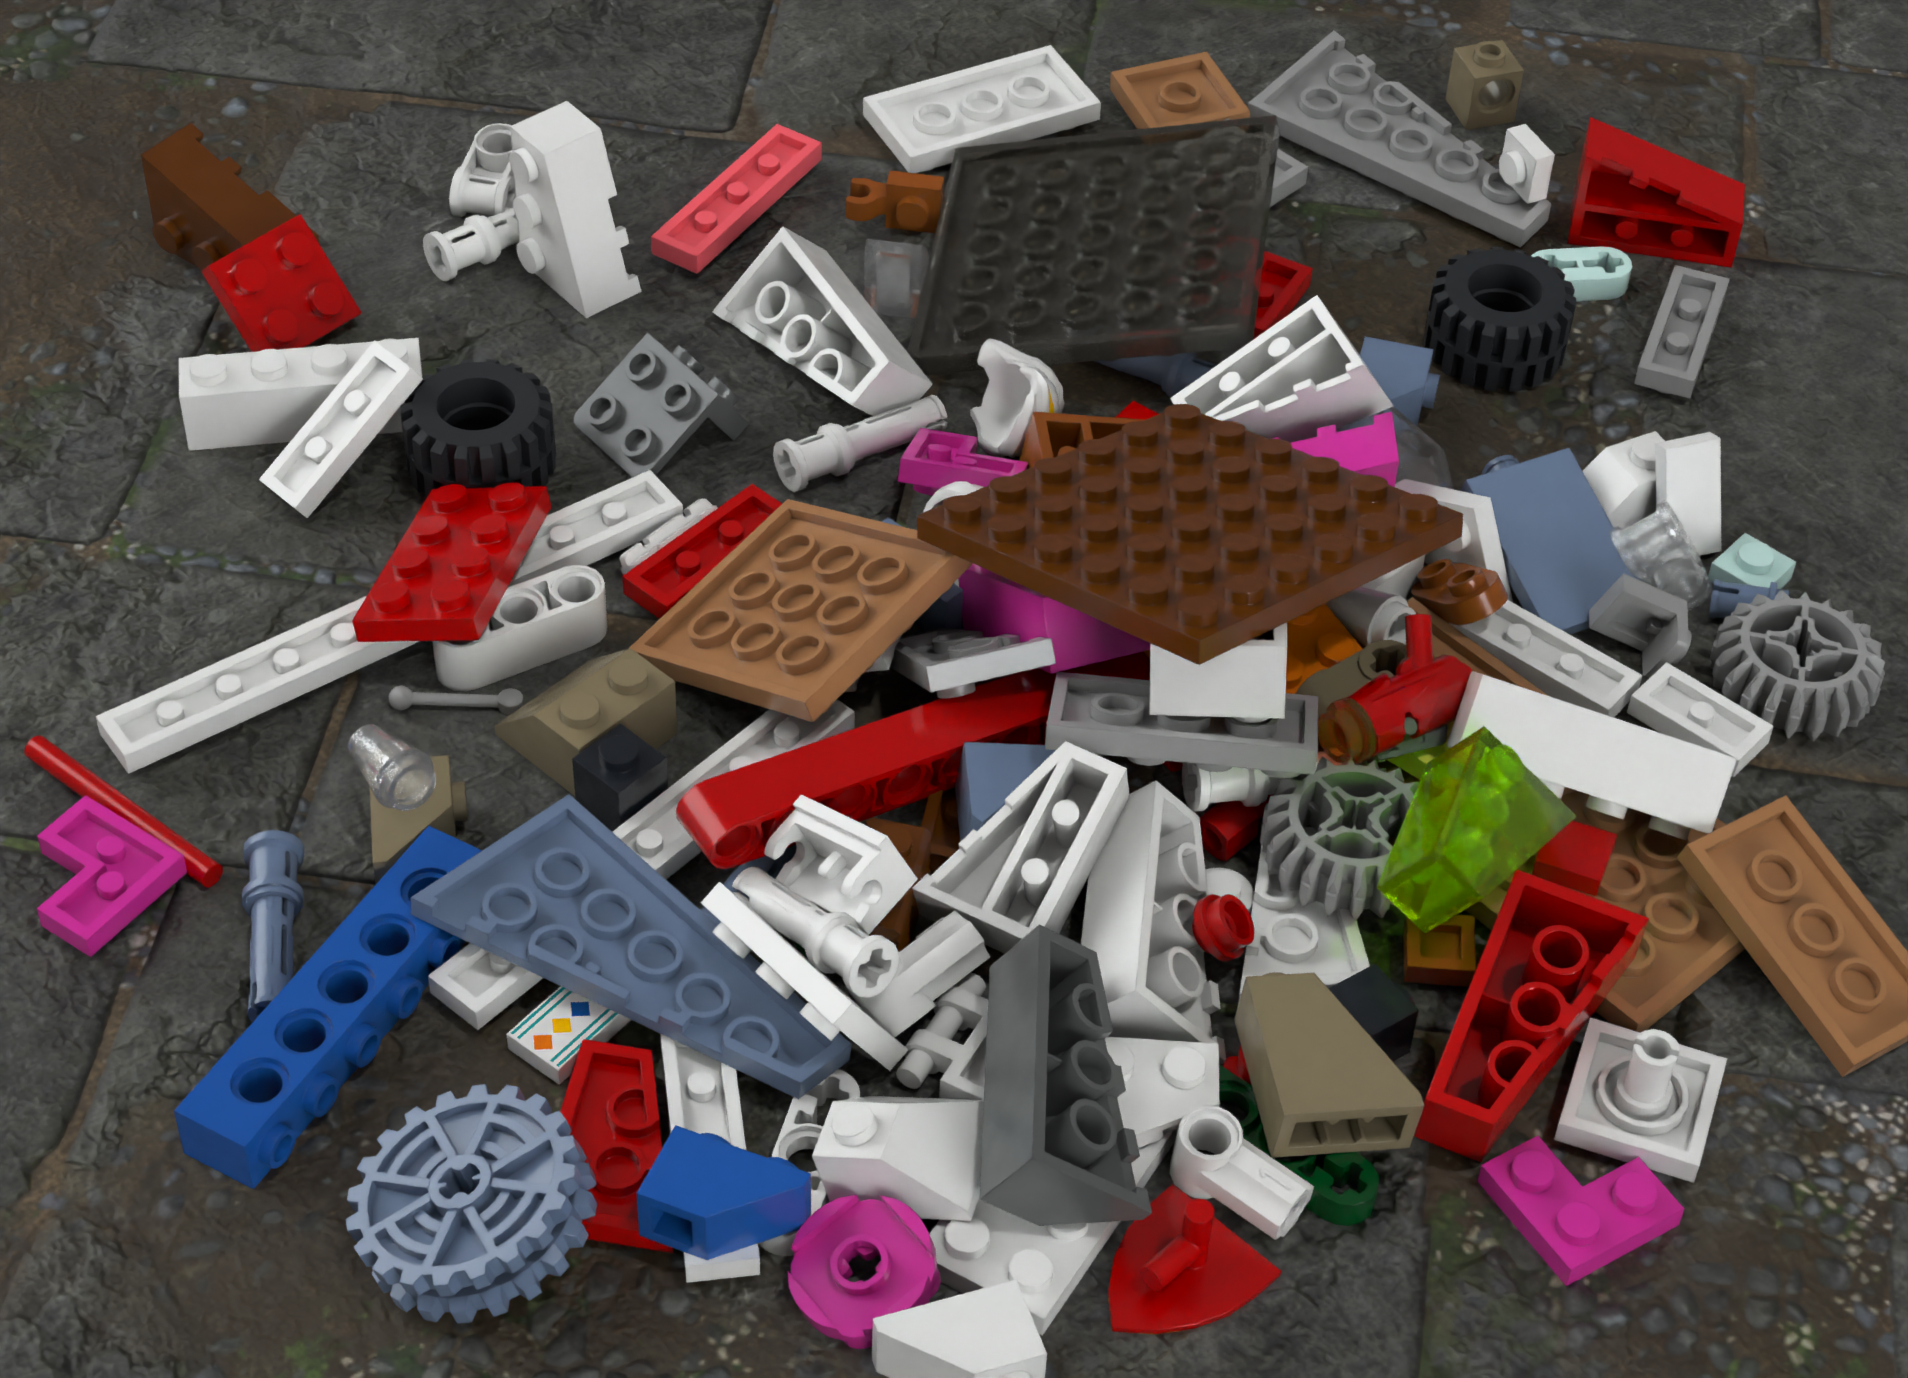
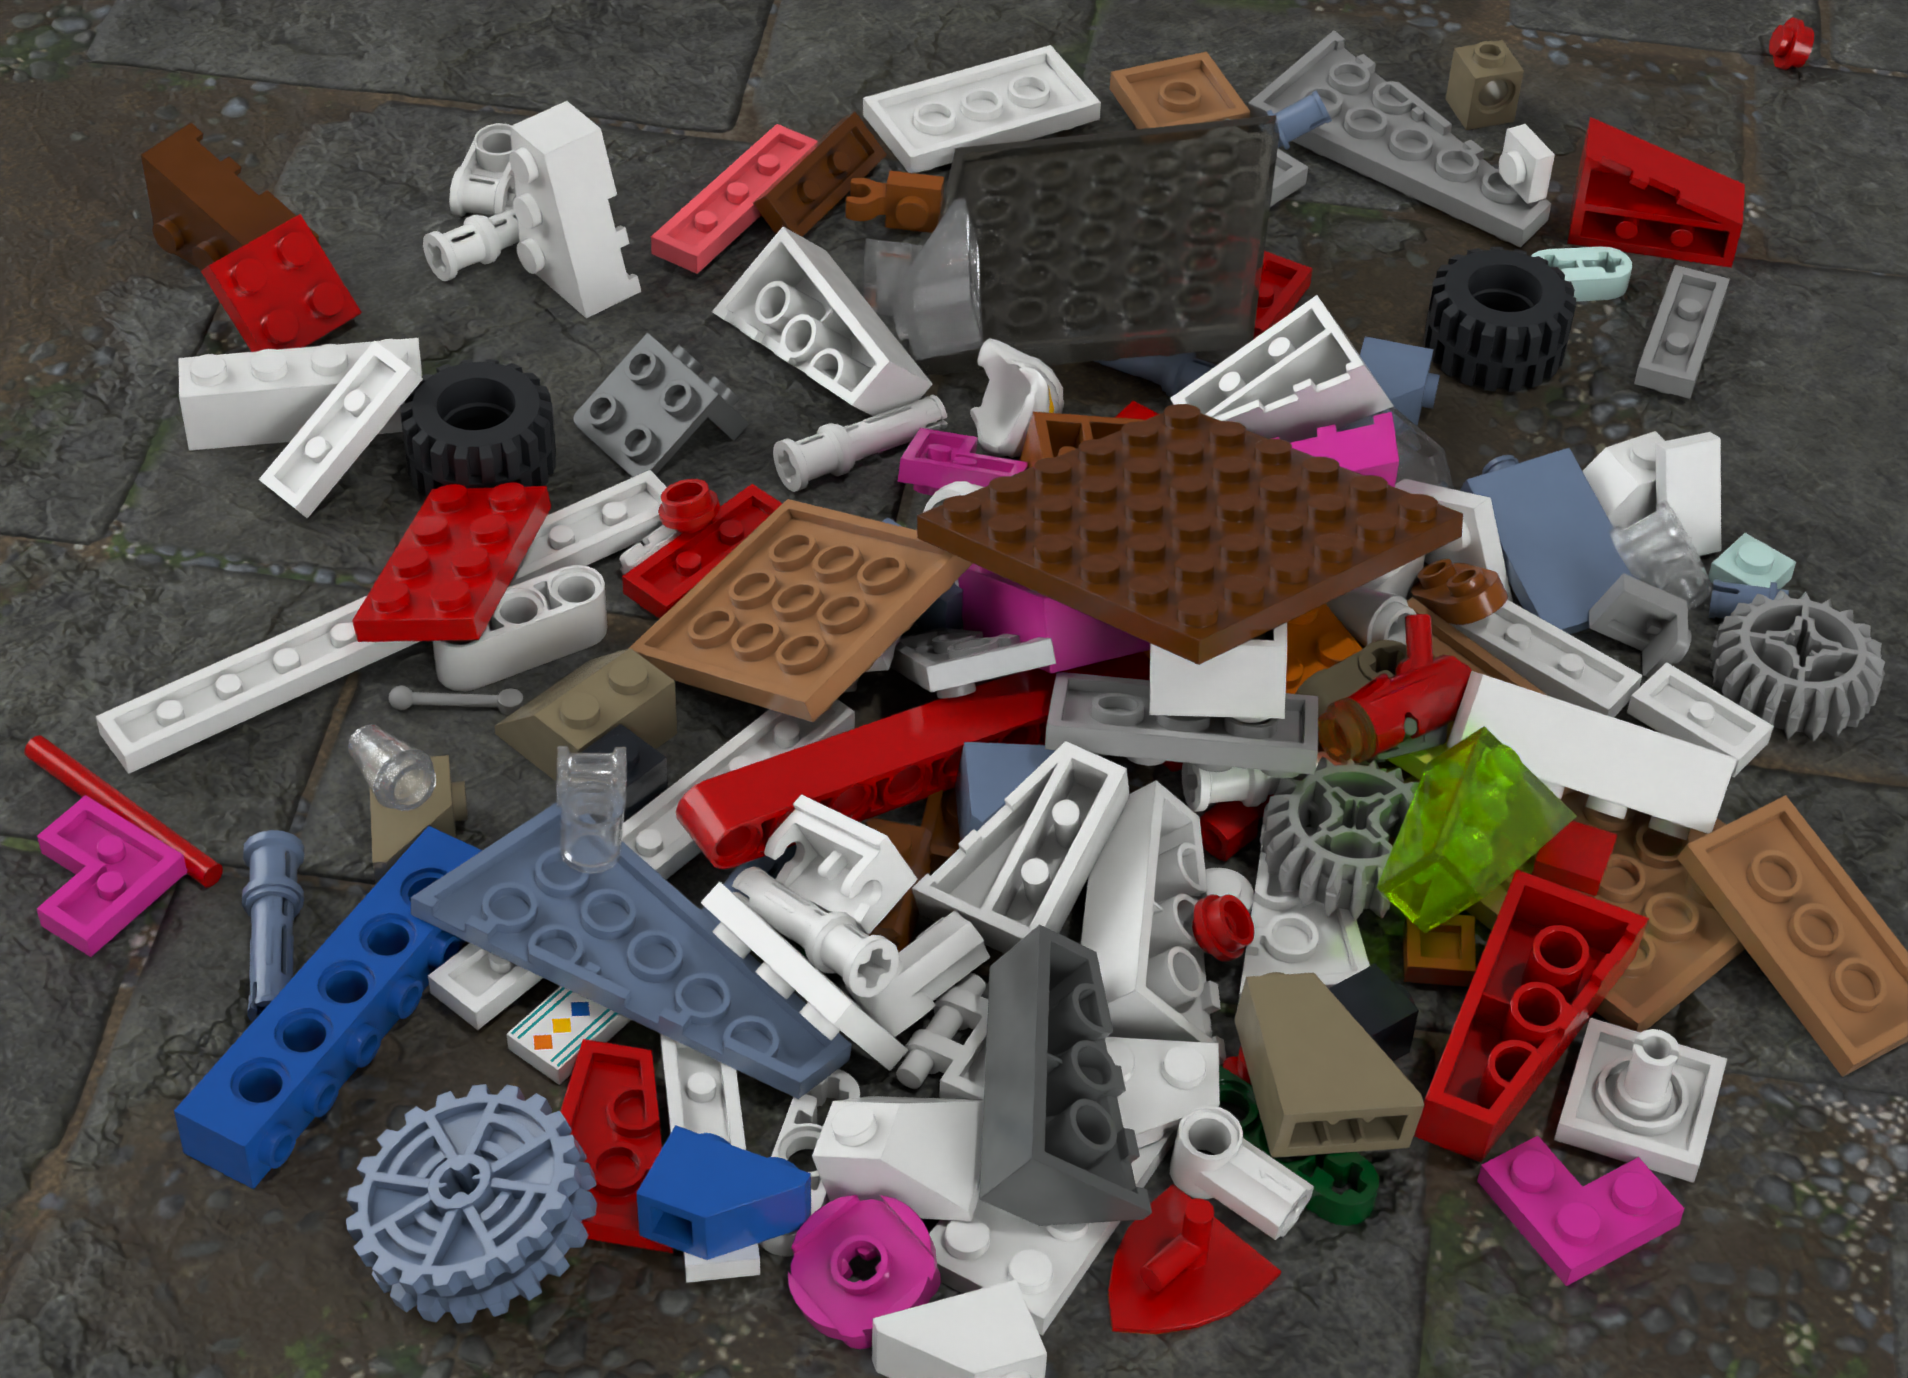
none -> clear piece [556,746,627,873]
none -> red plate [658,479,720,533]
none -> reddish brown plate [753,112,887,237]
none -> clear slope [893,198,983,361]
none -> sand blue pin [1259,90,1332,150]
none -> red plate [1769,17,1814,70]

